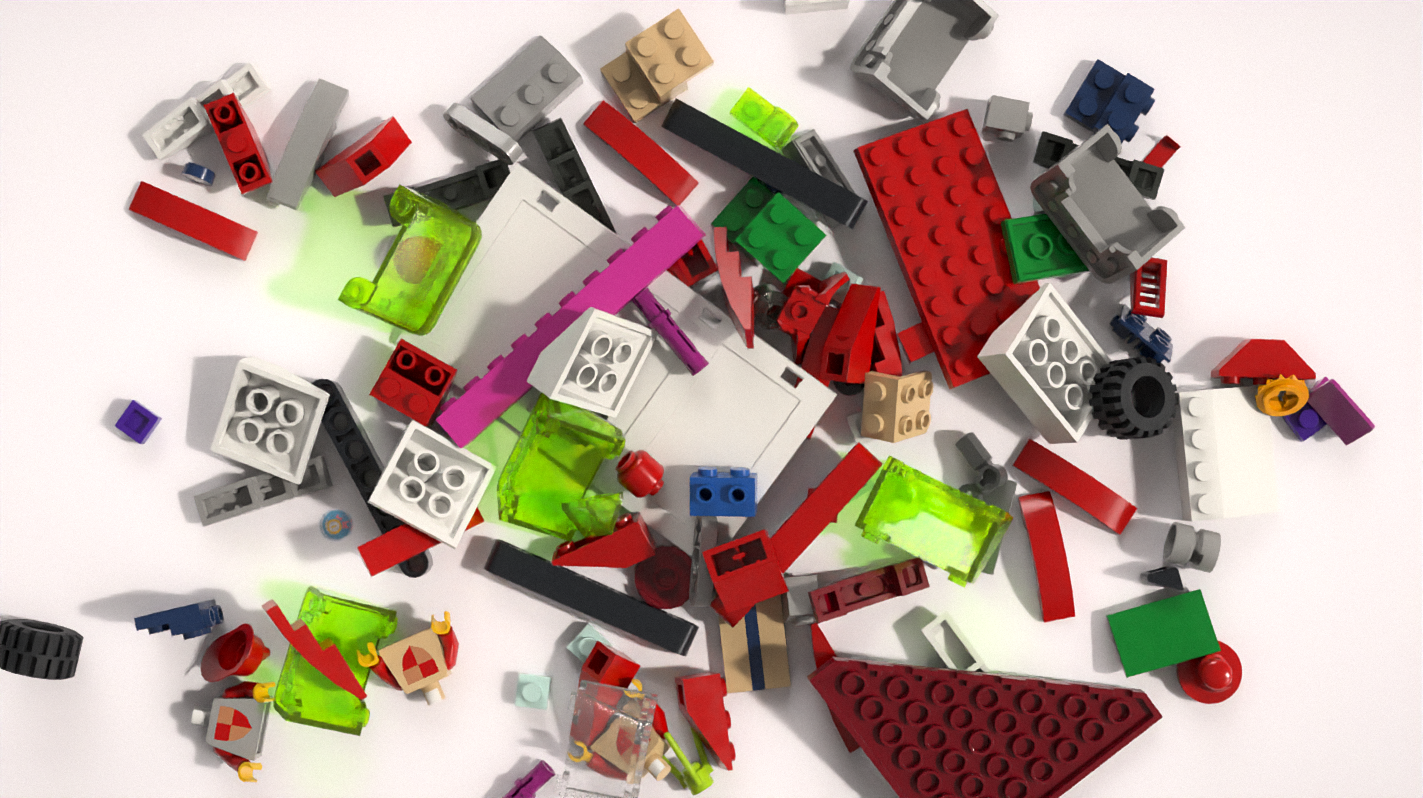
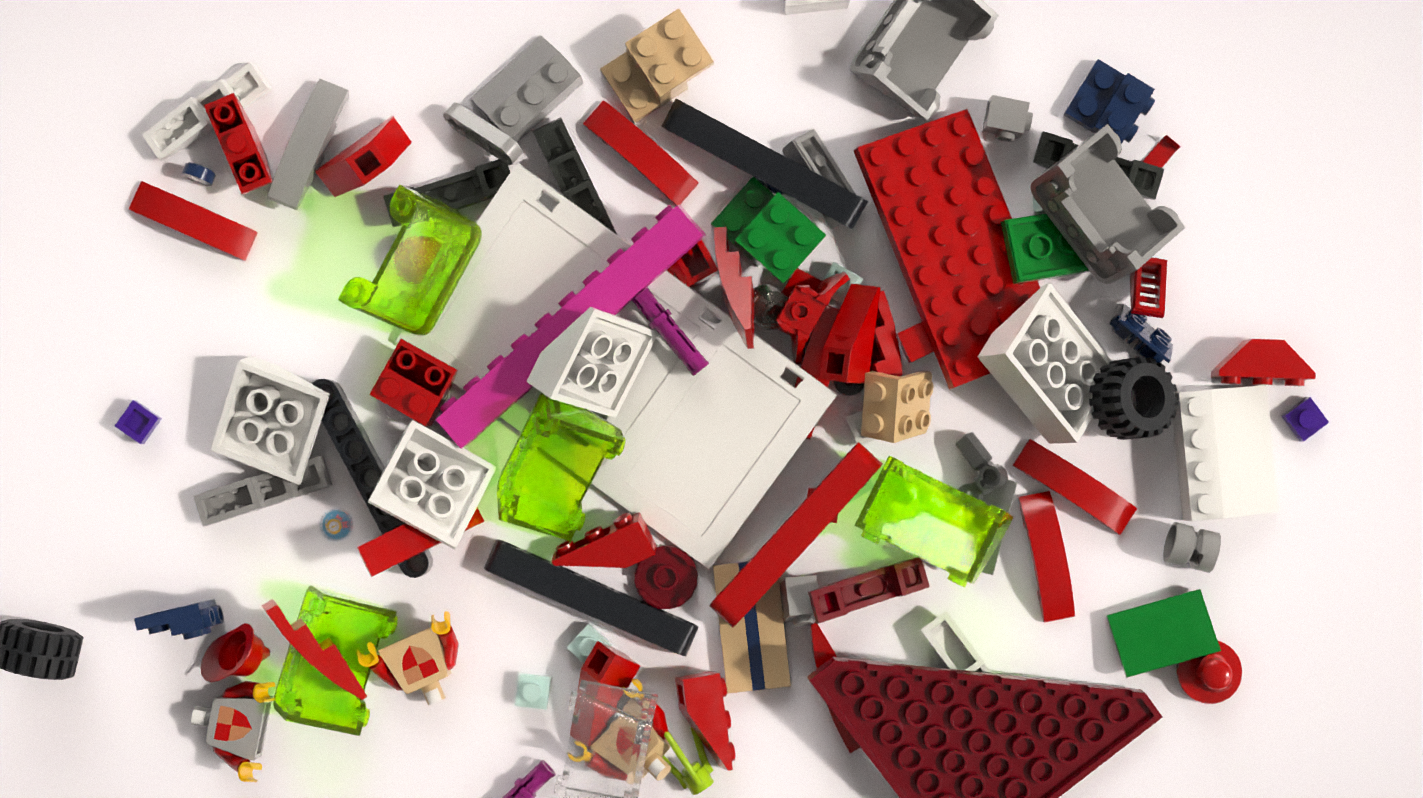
clear neon green slope [561,492,624,537] -> none
red head [615,450,664,498] -> none
light grey beam [689,516,718,607] -> none
blue brick [690,467,757,517] -> none
red slope [702,529,789,614] -> none
clear neon green plate [729,87,799,152] -> none
black slope [1140,565,1184,591] -> none
light orange gear [1255,374,1309,416] -> none
magenta panel [1307,376,1375,446] -> none

